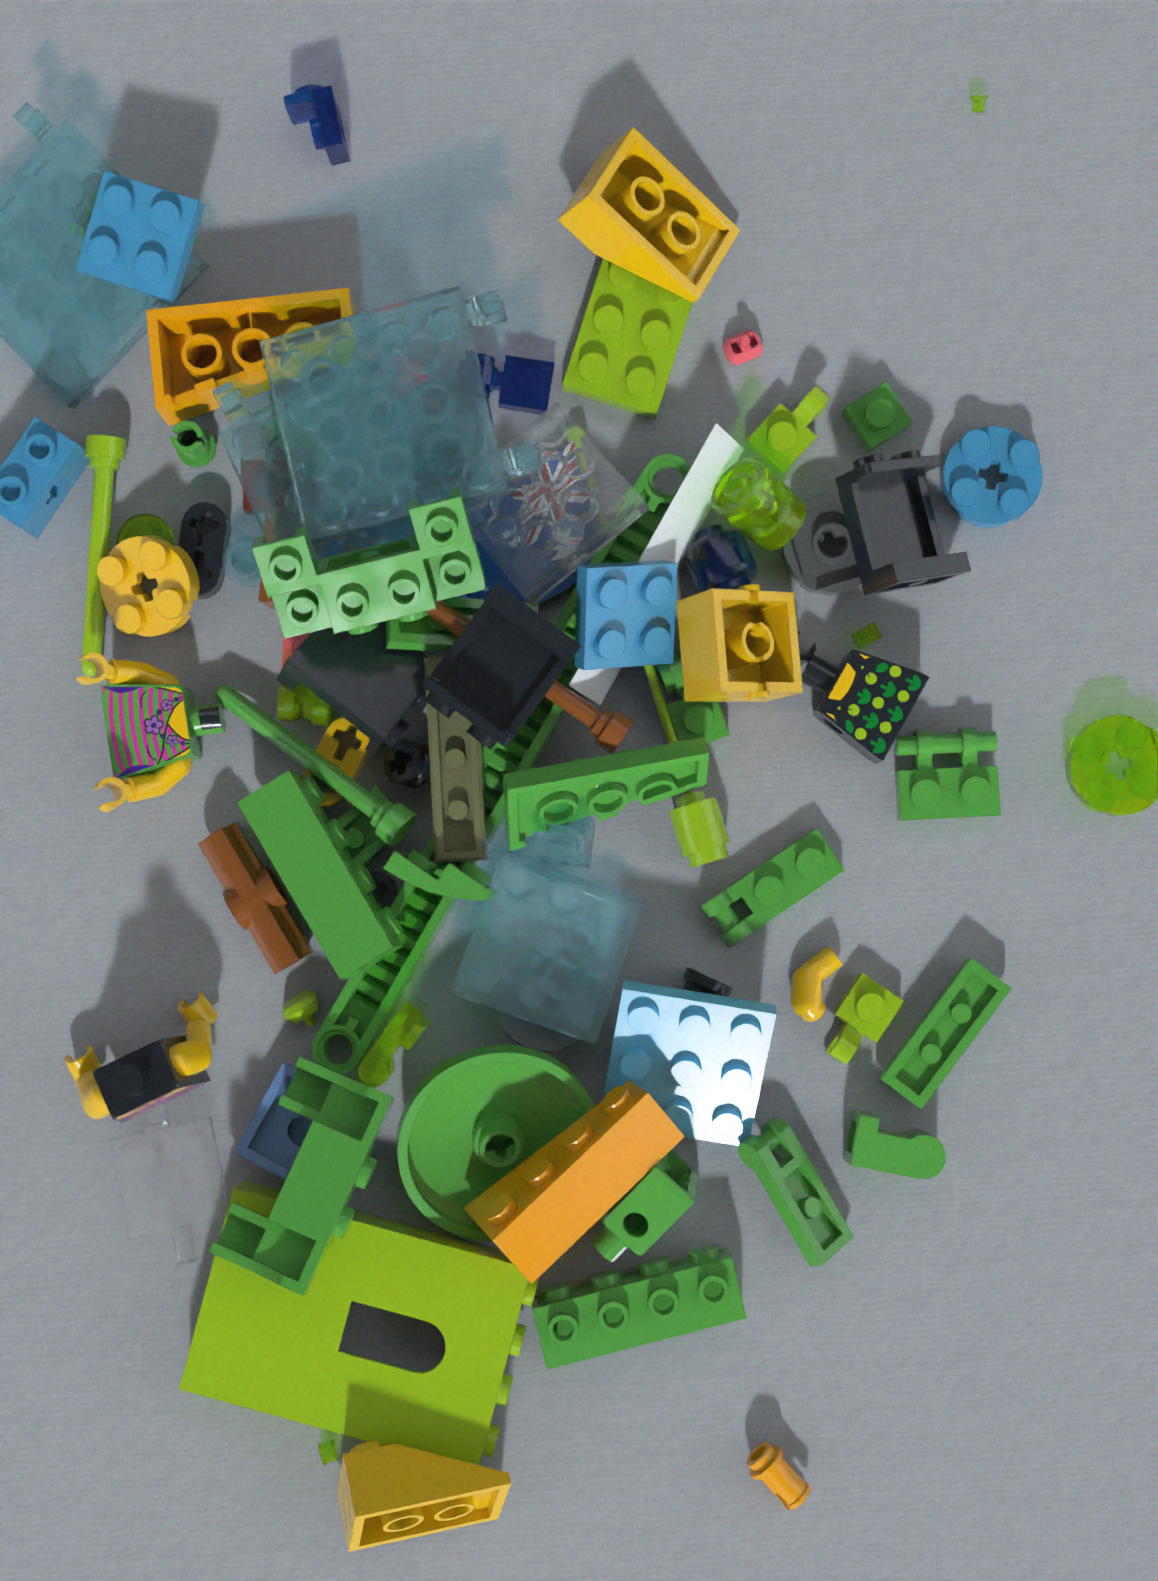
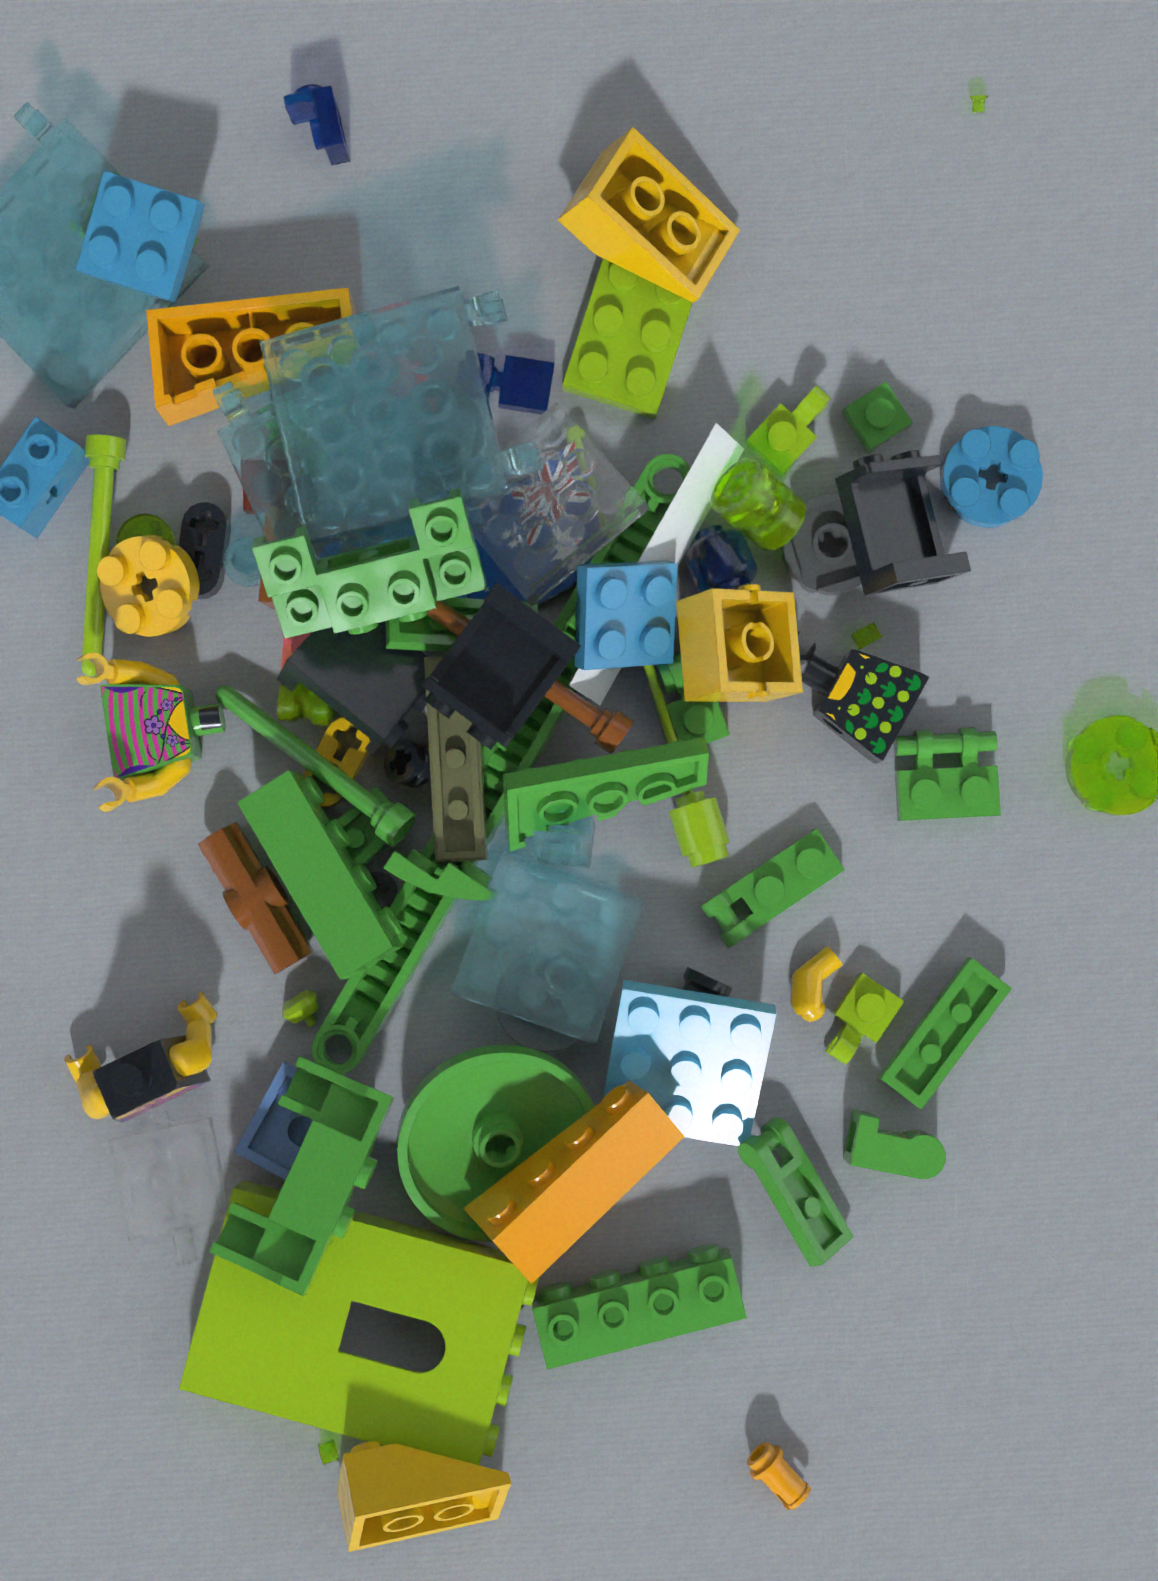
bright green pin [170,420,216,467] -> none
clear neon green plate [358,995,431,1087] -> none
bright green torso [592,1150,699,1262] -> none
coral rock [723,329,763,365] -> none

